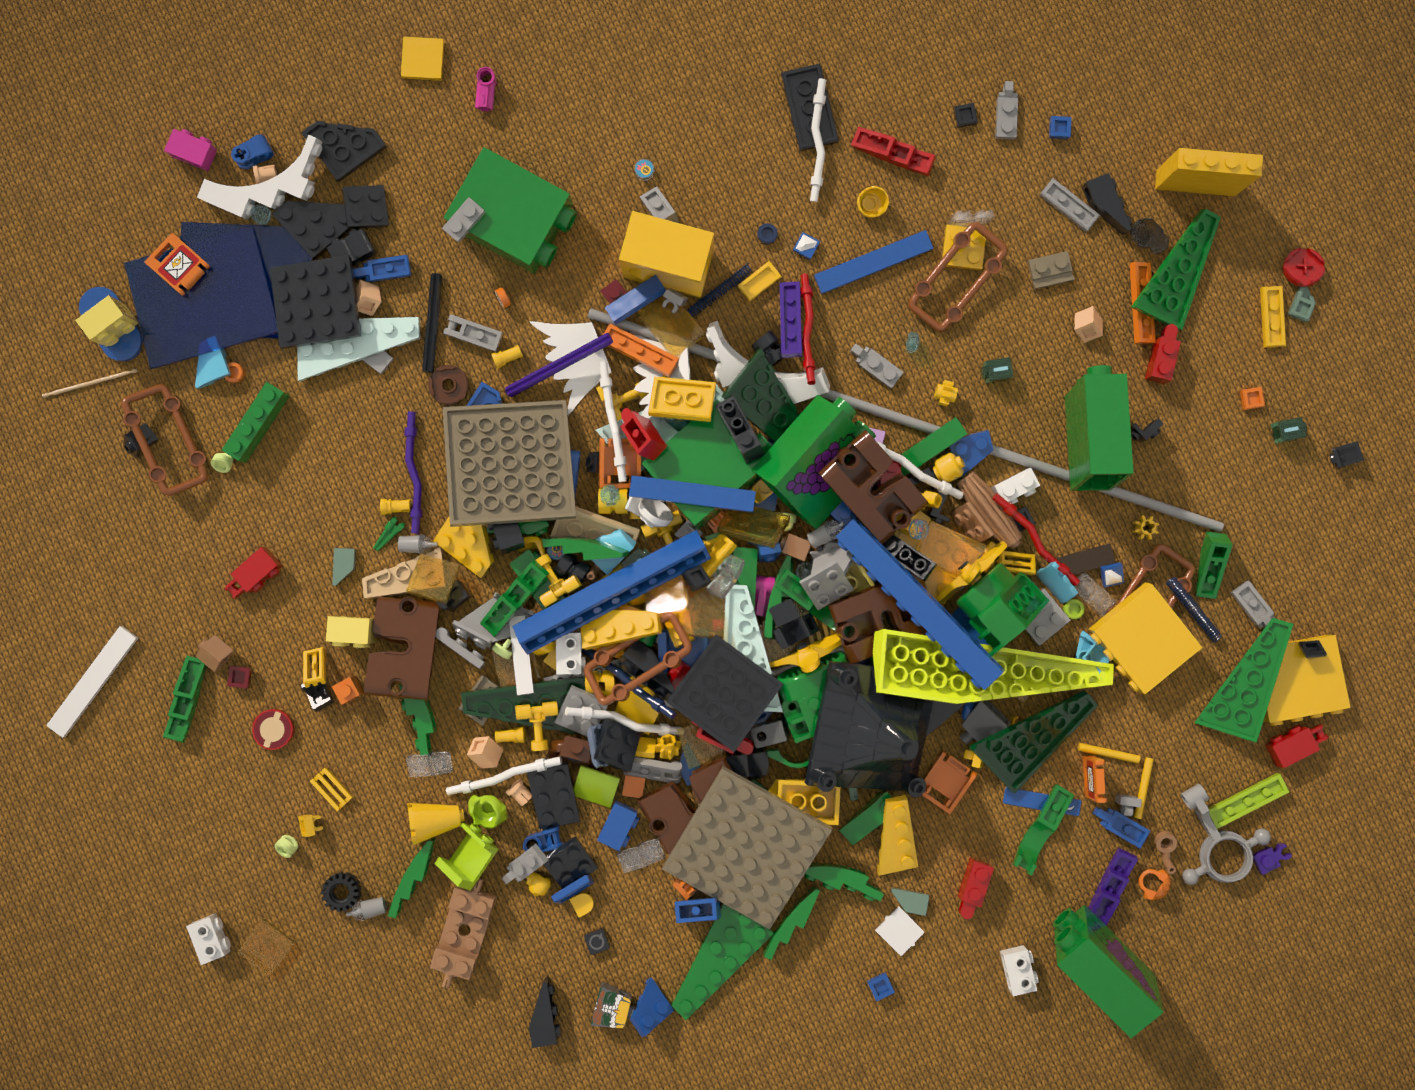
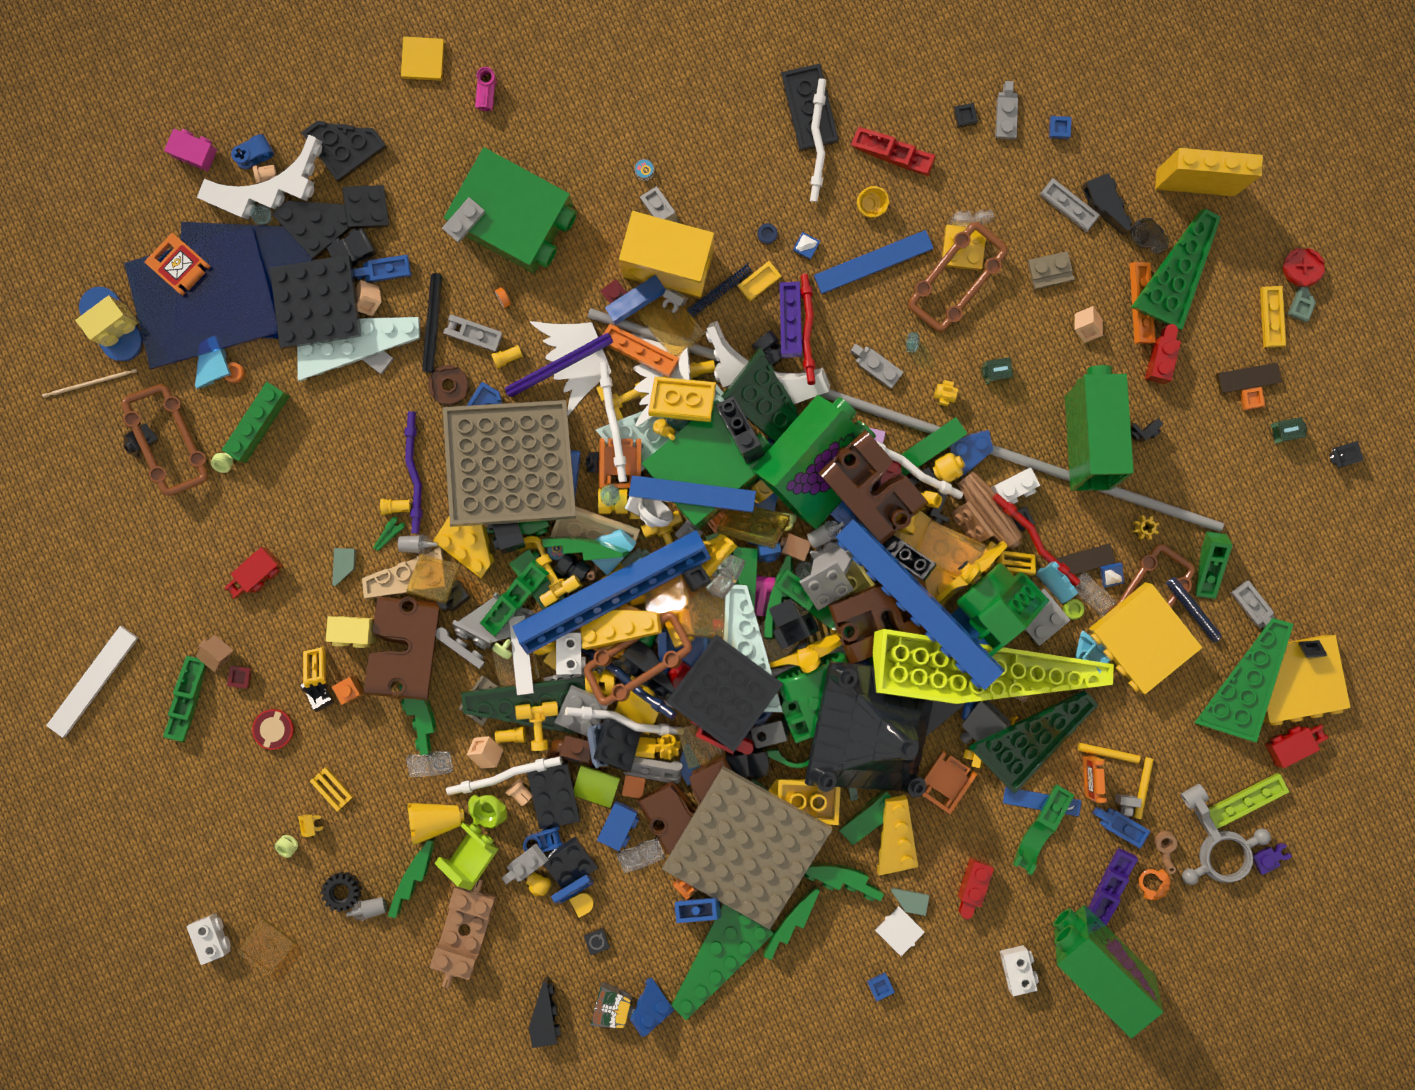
red brick [620,408,667,461] -> none
clear tile [909,519,929,540] -> none
none -> yellow piece [653,419,676,440]
none -> yellow pin [690,360,716,379]
none -> dark brown tile [1216,363,1282,394]

